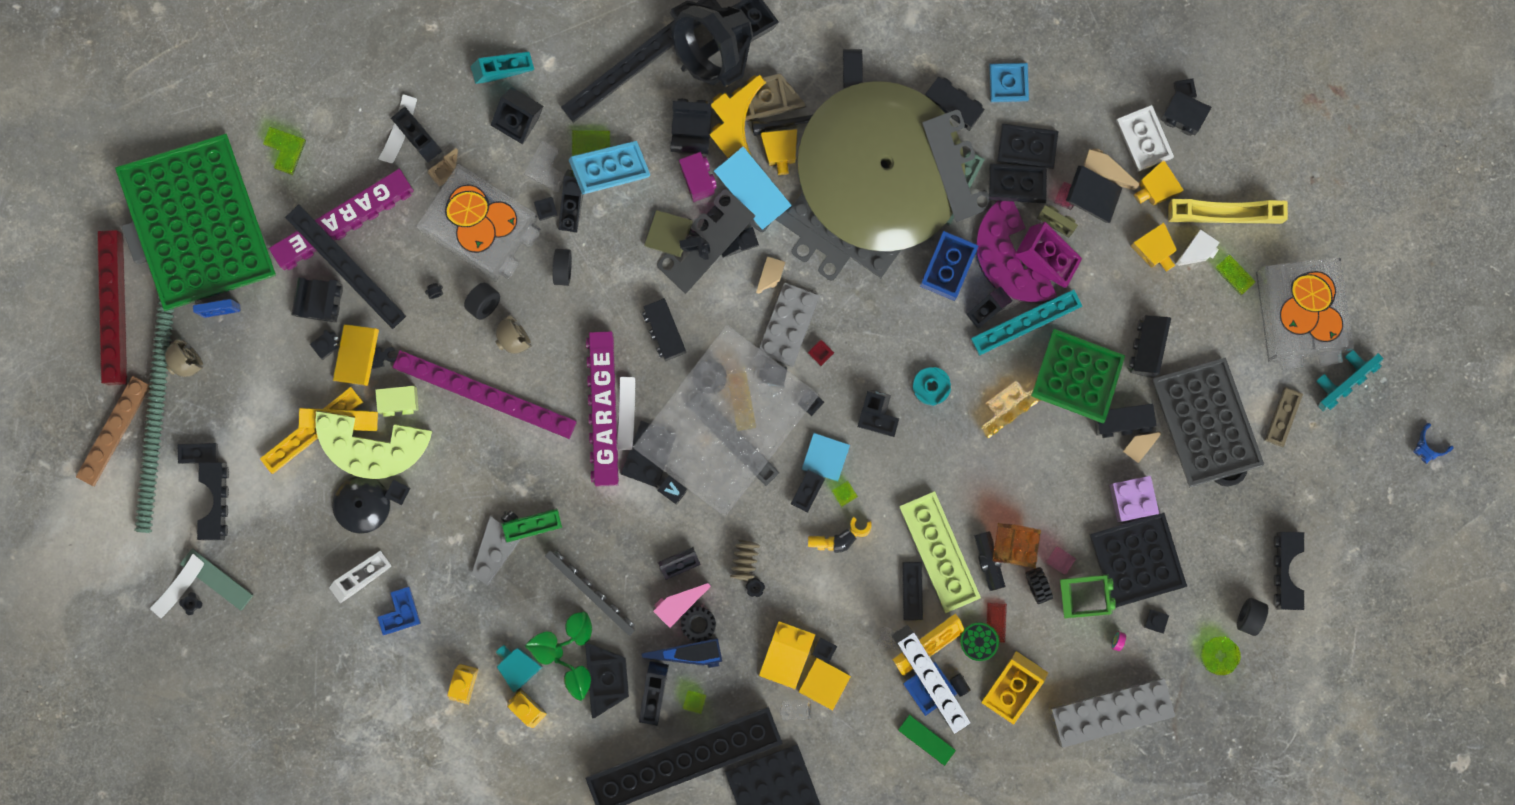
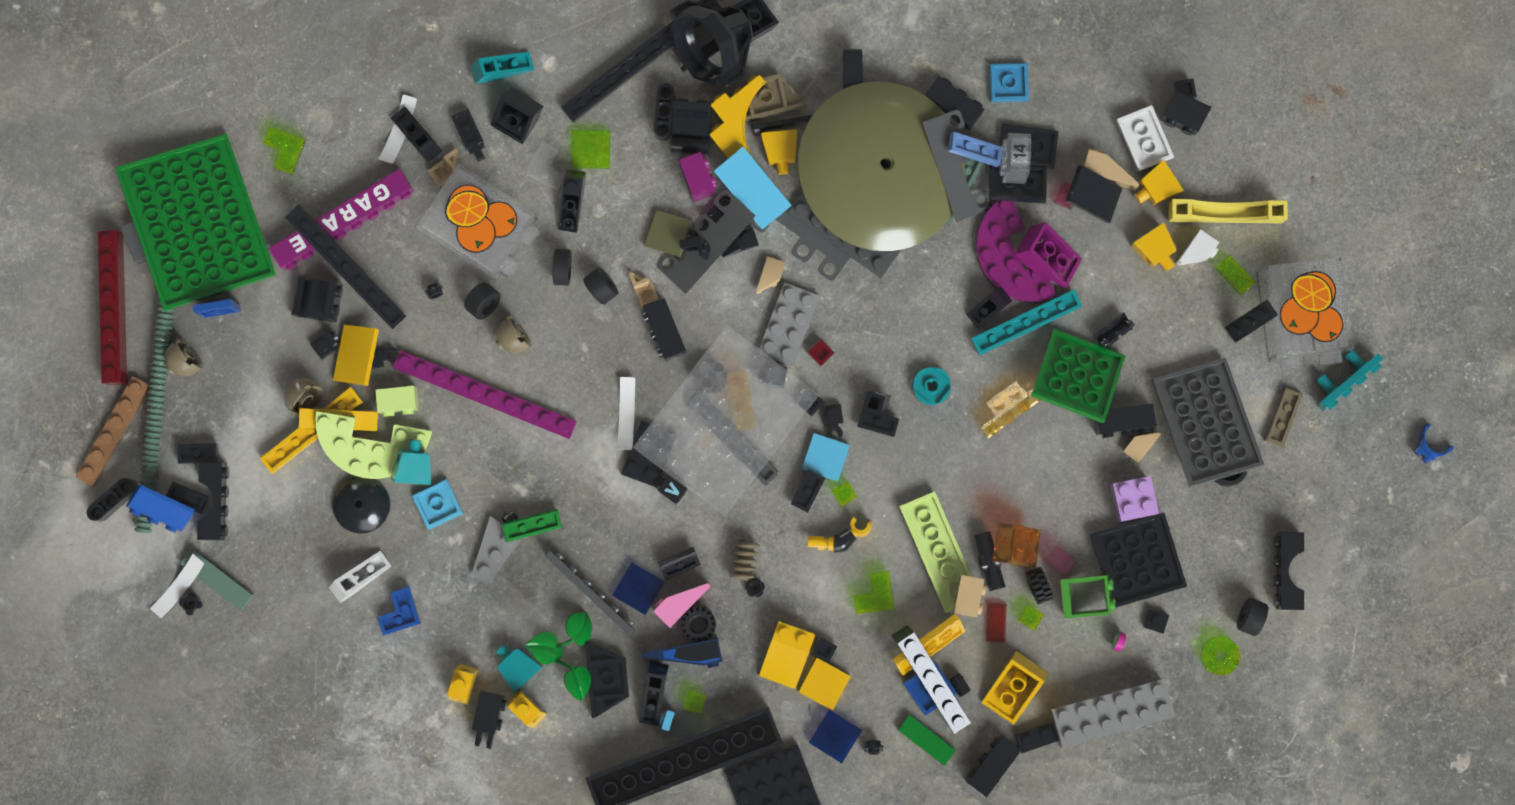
black plate [384,479,411,506] -> none
black plate [534,197,558,221] -> none
medium azure plate [569,141,650,195] -> none
magenta brick [586,331,619,487] -> none
black tile [902,562,923,620] -> none
blue brick [920,231,979,301] -> none
tile [960,622,1000,661] -> none
olive plate [1036,205,1078,238] -> none
black slope [1129,315,1171,378] -> none
none -> black beam [86,478,138,522]
none -> blue slope [126,485,195,533]
none -> black plate [166,481,209,514]
none -> dark tan cylinder [283,378,323,416]
none -> teal torso [391,439,431,485]
none -> medium azure tile [412,479,464,530]
none -> black hinge [451,108,485,162]
none -> black hinge [472,690,507,749]
none -> black tyre [583,267,619,305]
none -> clear blue plate [612,563,665,615]
none -> tan slope [629,272,659,309]
none -> black beam [654,83,675,141]
none -> medium azure plate [659,709,675,731]
none -> clear blue plate [809,709,862,764]
none -> black plate [822,404,844,439]
none -> clear neon green plate [853,571,894,614]
none -> black plate [864,740,884,755]
none -> medium blue plate [948,132,1002,167]
none -> tan brick [953,575,987,618]
none -> black brick [966,735,1022,797]
none -> clear brick [999,133,1031,184]
none -> black plate [1015,722,1059,754]
none -> clear neon green plate [1017,604,1044,631]
none -> black hinge [1094,312,1135,349]
none -> black plate [1225,299,1278,343]

